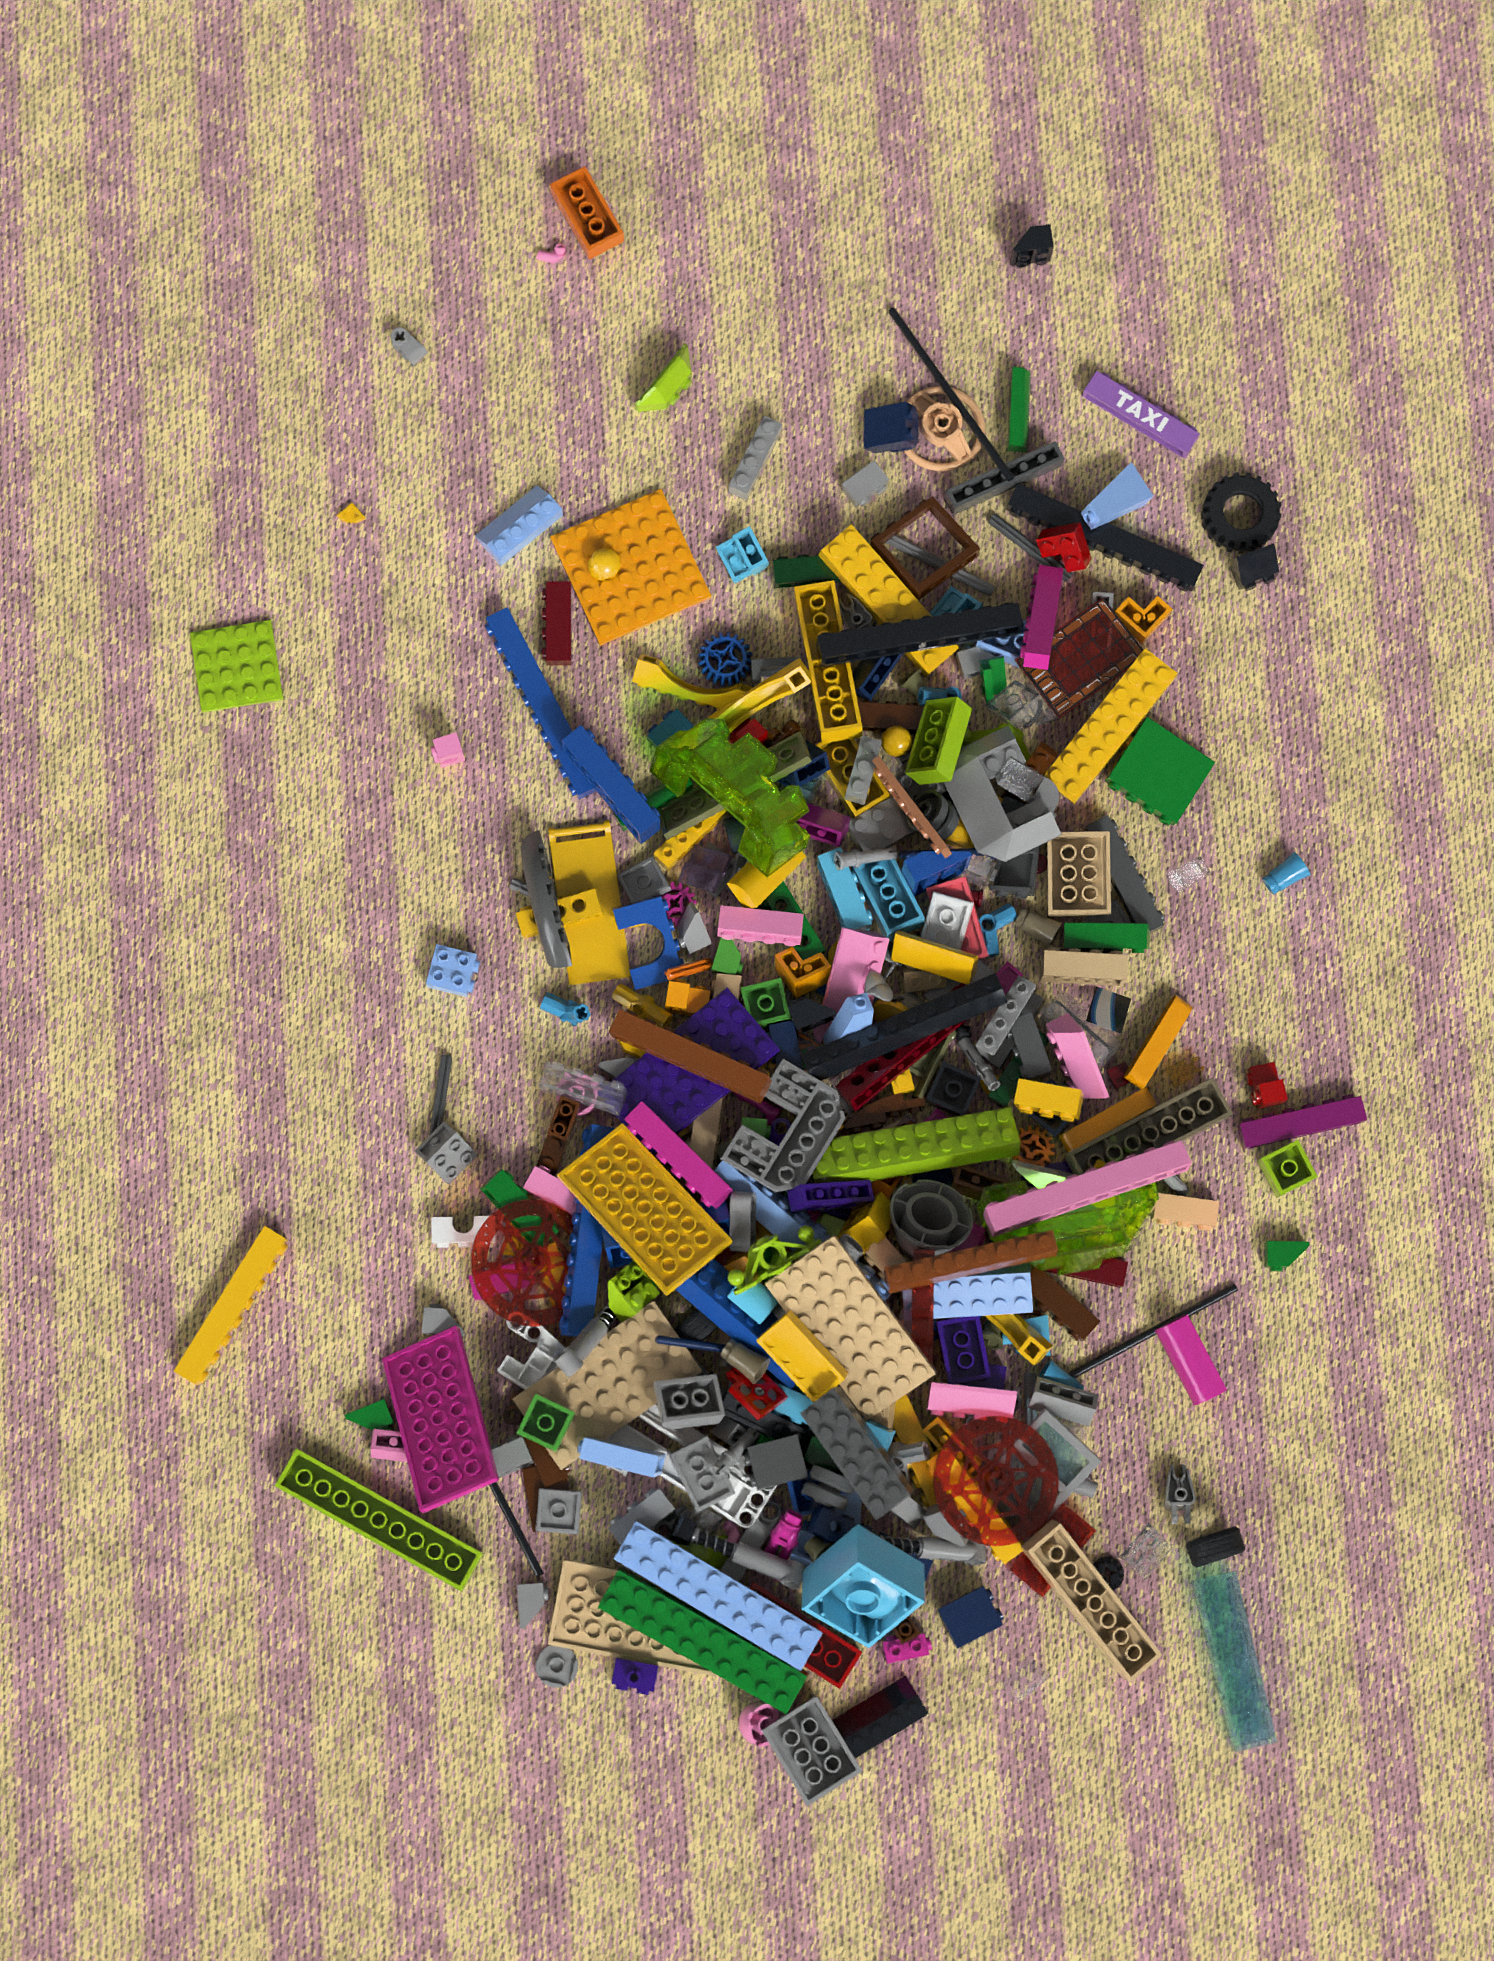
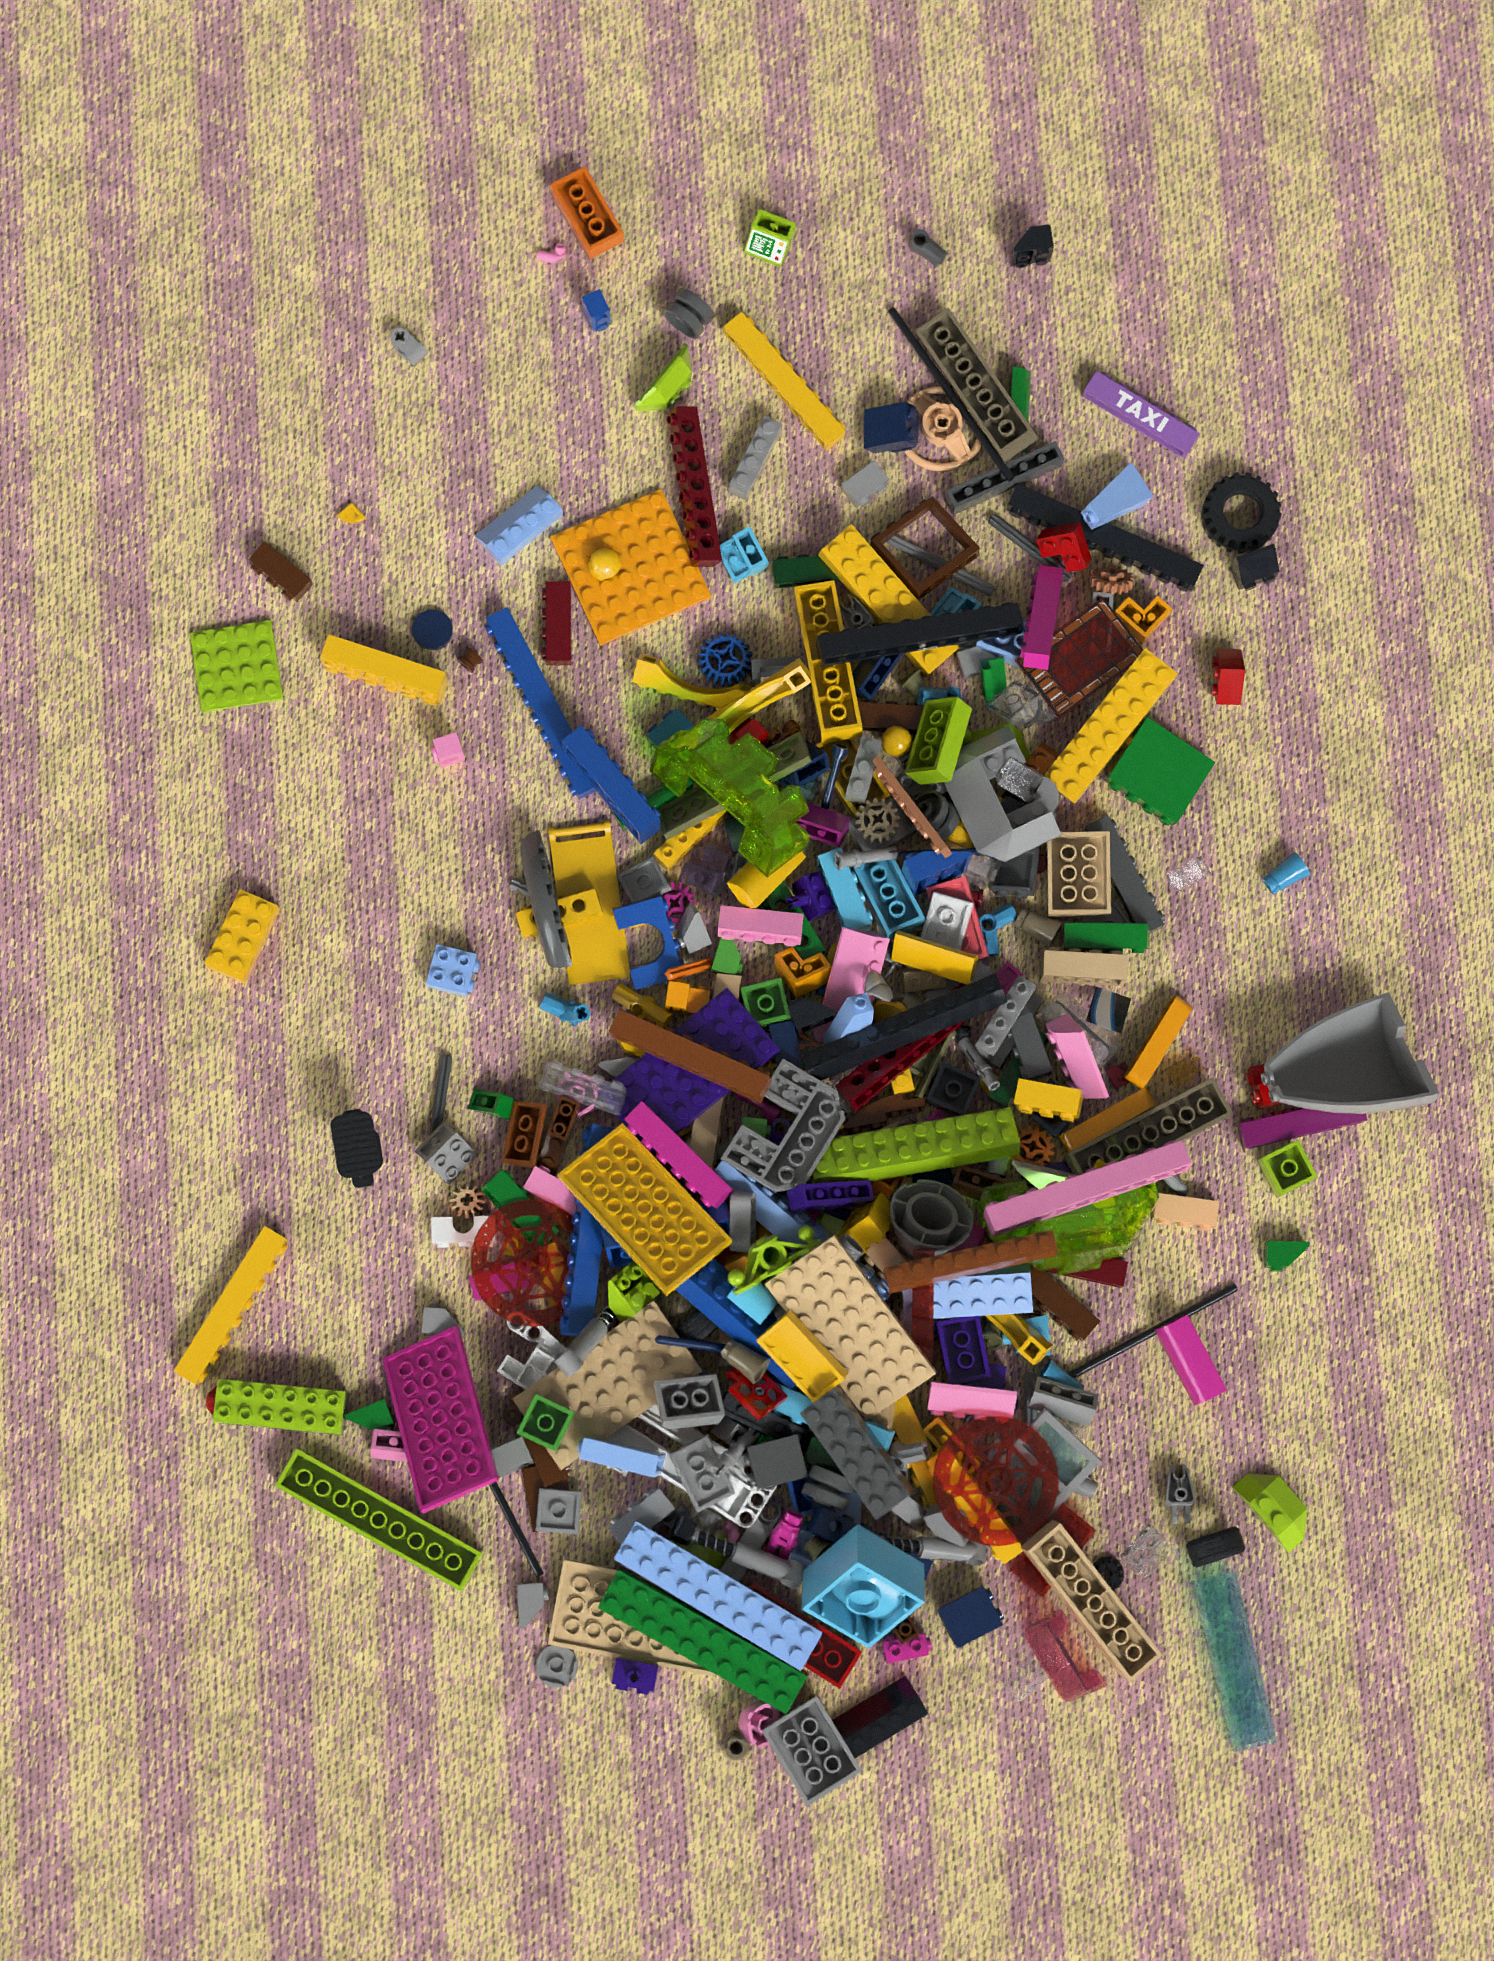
none -> yellow brick [204,889,280,984]
none -> lime piece [206,1379,349,1436]
none -> reddish brown brick [249,541,313,602]
none -> yellow brick [320,634,448,706]
none -> black piece [331,1109,383,1188]
none -> dark blue tile [412,610,453,650]
none -> tan gear [449,1183,486,1219]
none -> reddish brown wheel [457,647,483,673]
none -> green slope [468,1089,518,1120]
none -> dark orange slope [501,1101,547,1169]
none -> blue brick [582,289,611,332]
none -> dark grey wheel [663,288,715,339]
none -> dark red brick [666,406,722,567]
none -> dark tan plant [721,1731,750,1761]
none -> yellow brick [723,312,846,451]
none -> slope [744,209,797,267]
none -> dark purple brick [786,871,836,922]
none -> dark blue piece [821,743,849,810]
none -> dark tan gear [855,798,900,844]
none -> dark grey piece [909,229,948,267]
none -> dark tan brick [915,307,1038,462]
none -> light grey brick [985,1157,1008,1178]
none -> clear pink windscreen [1024,1609,1107,1702]
none -> nougat gear [1089,565,1134,595]
none -> red brick [1211,648,1245,705]
none -> lime wedge [1232,1473,1307,1553]
none -> light grey panel [1261,992,1439,1114]

